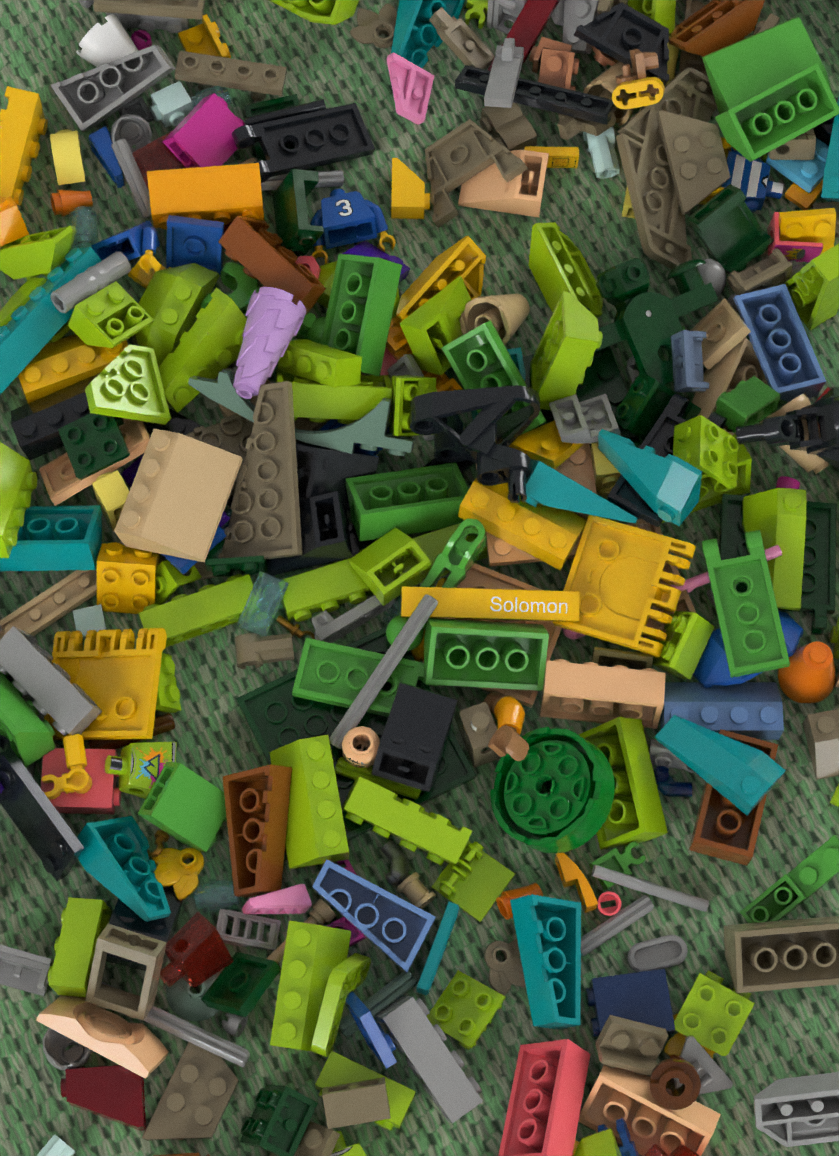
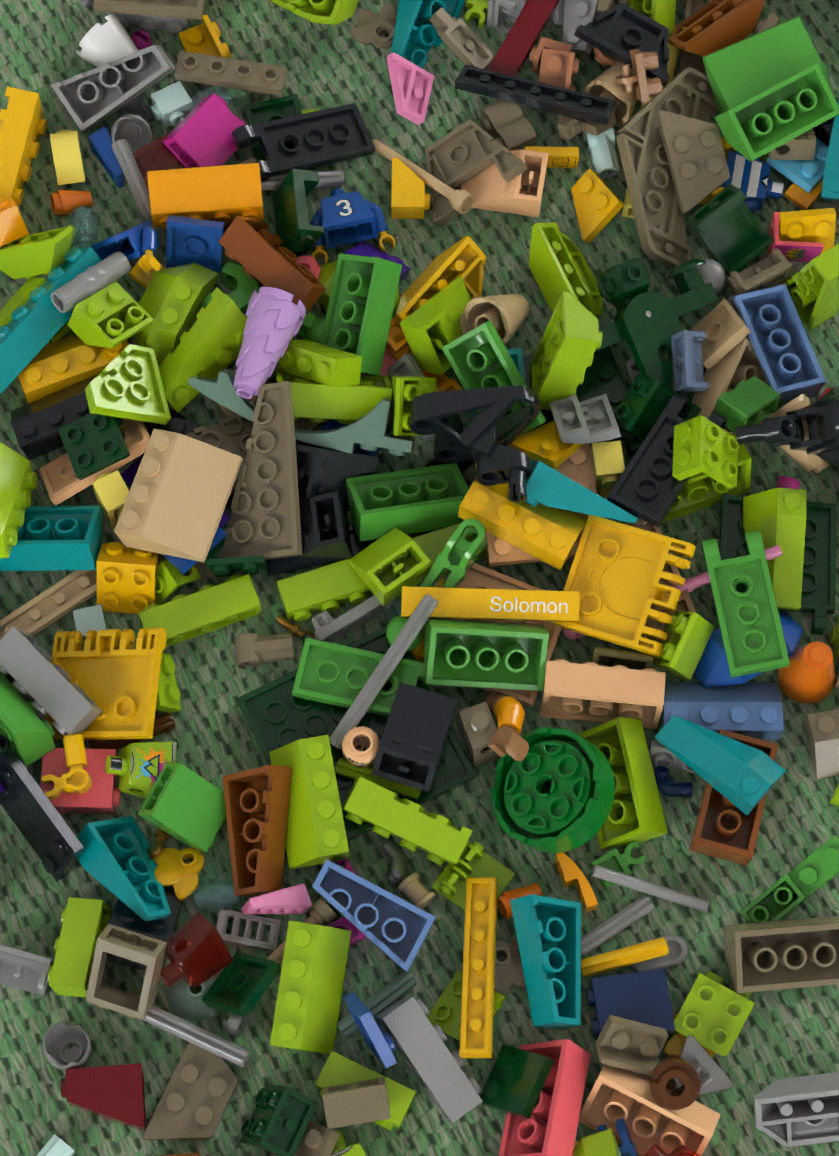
light nougat slope [36,995,169,1079] -> none
clear light blue plate [237,571,289,637] -> none
black bar [244,99,326,125] -> none
lime beam [311,953,371,1057] -> none
teal tile [416,902,460,995] -> none
light grey hinge [484,38,524,108] -> none
coral hinge [597,891,621,916] -> none
teal wedge [598,429,702,527] -> none
yellow beam [612,77,665,109] -> none
none -> tan piece [372,139,474,214]
none -> yellow tile [459,877,498,1059]
none -> dark green plate [480,1045,554,1119]
none -> yellow wing [571,168,625,243]
none -> yellow axle [581,937,669,977]

